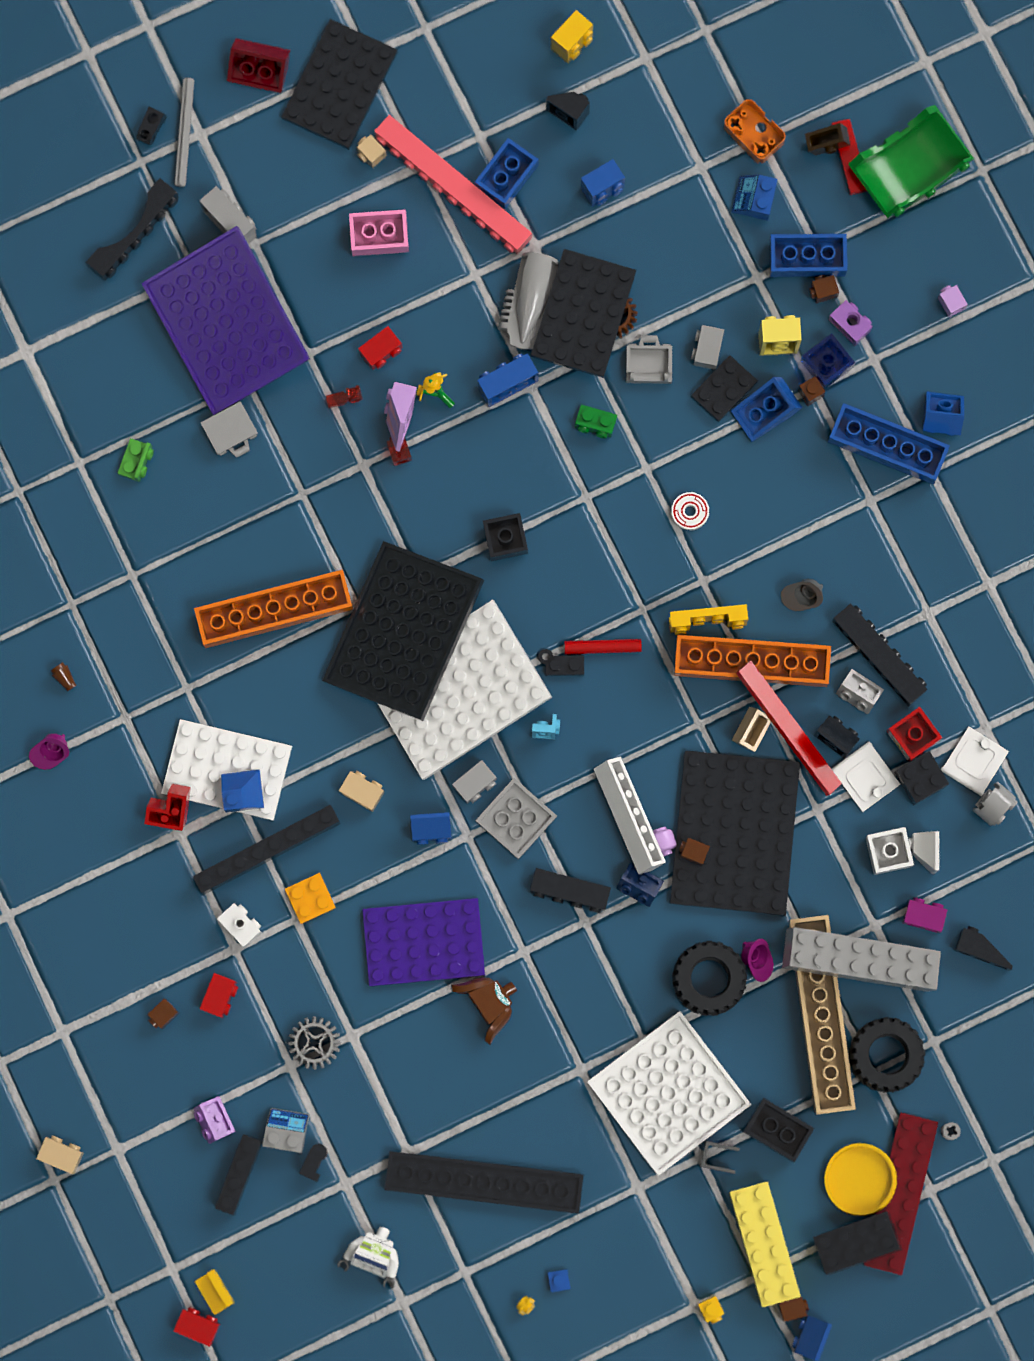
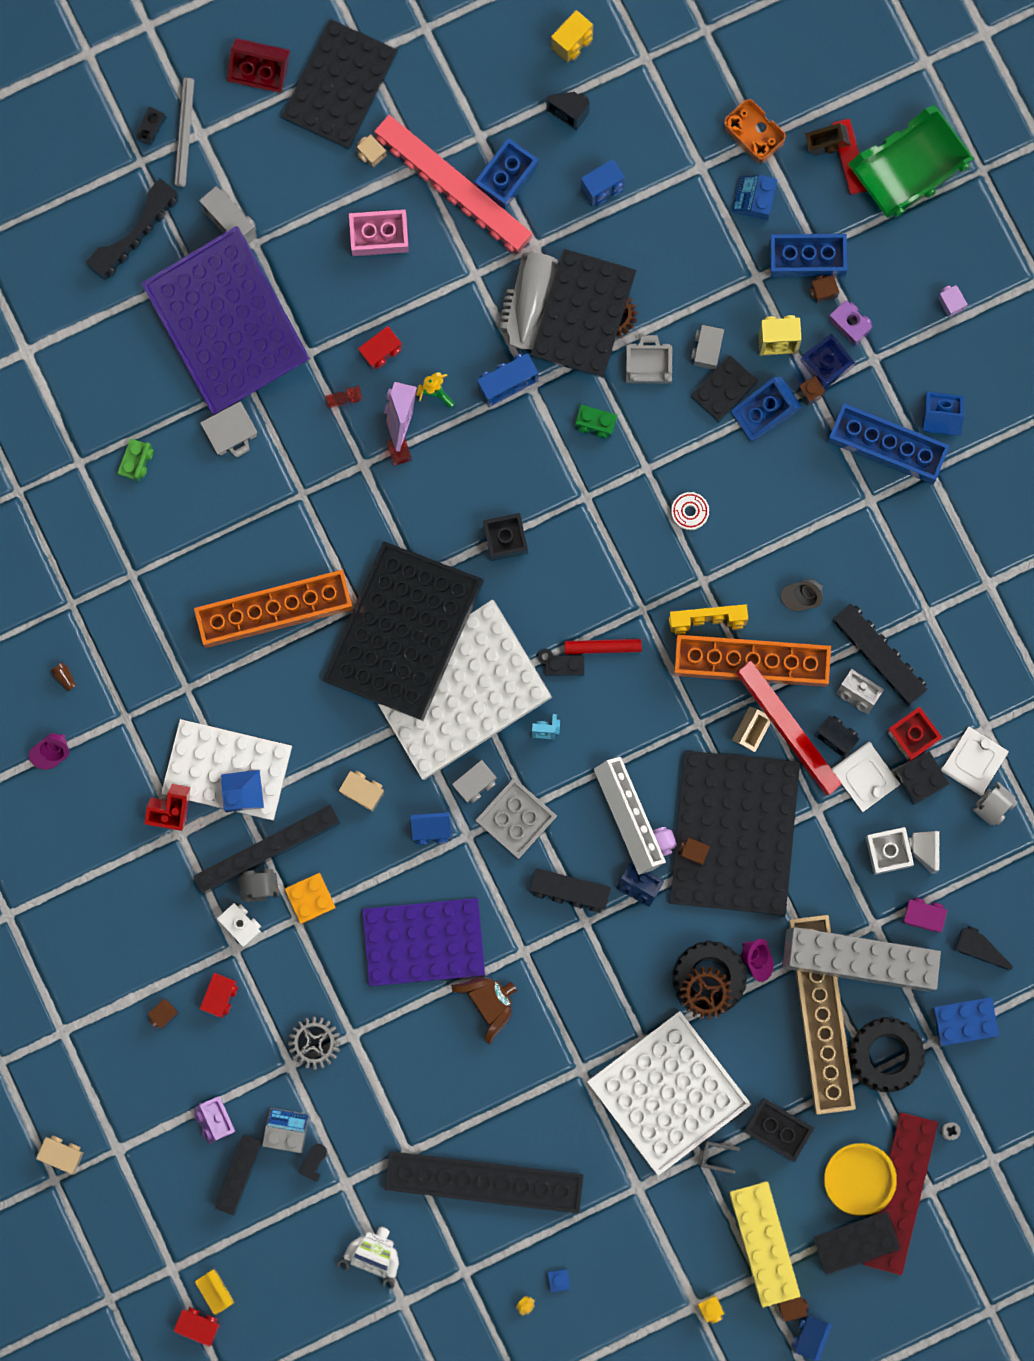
none -> dark grey brick [238,869,279,902]
none -> reddish brown gear [680,967,733,1020]
none -> blue brick [932,997,999,1047]

